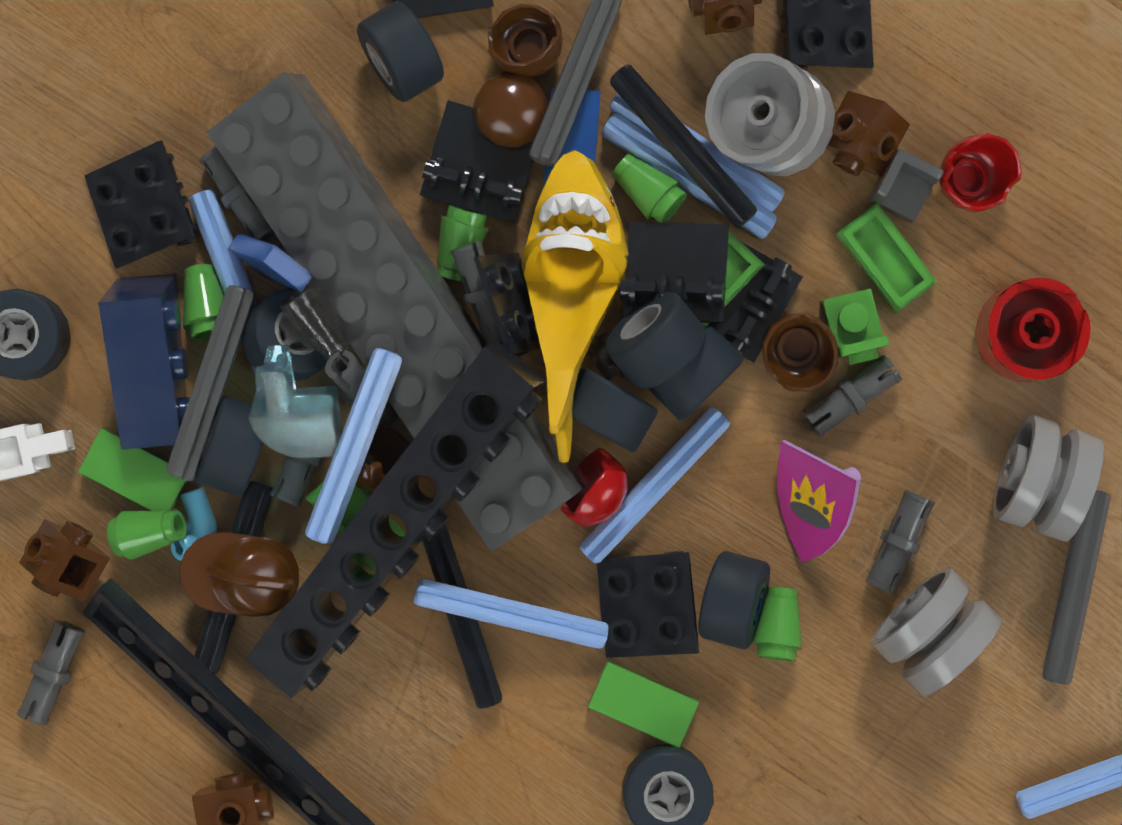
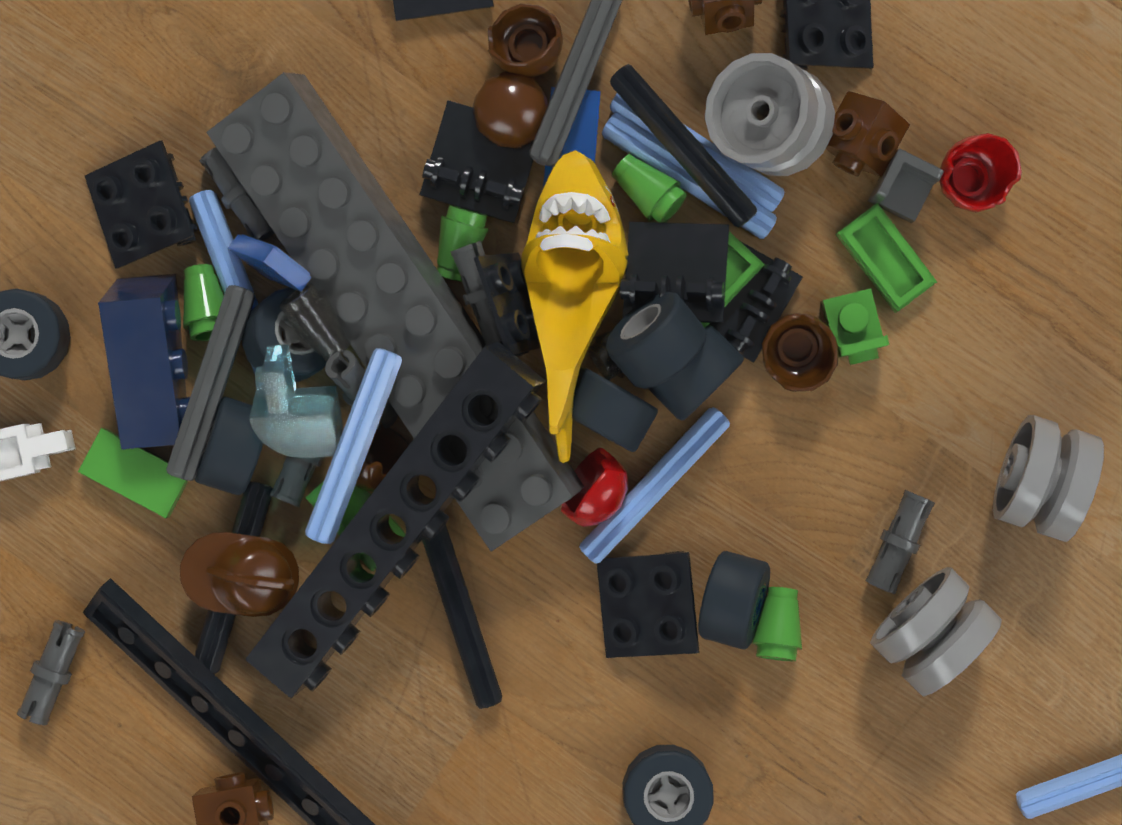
reddish brown brick [19,519,110,602] -> none
bright green cone [107,510,187,560] -> none
medium azure arm [171,487,218,561] -> none
black wheel [357,1,444,102] -> none
light blue axle [414,579,609,649] -> none
bright green tile [588,660,699,748] -> none
dark pink shield [777,440,861,563] -> none
dark grey pin [802,355,902,438] -> none
red brick [976,278,1091,382] -> none
dark grey axle [1042,490,1111,685] -> none

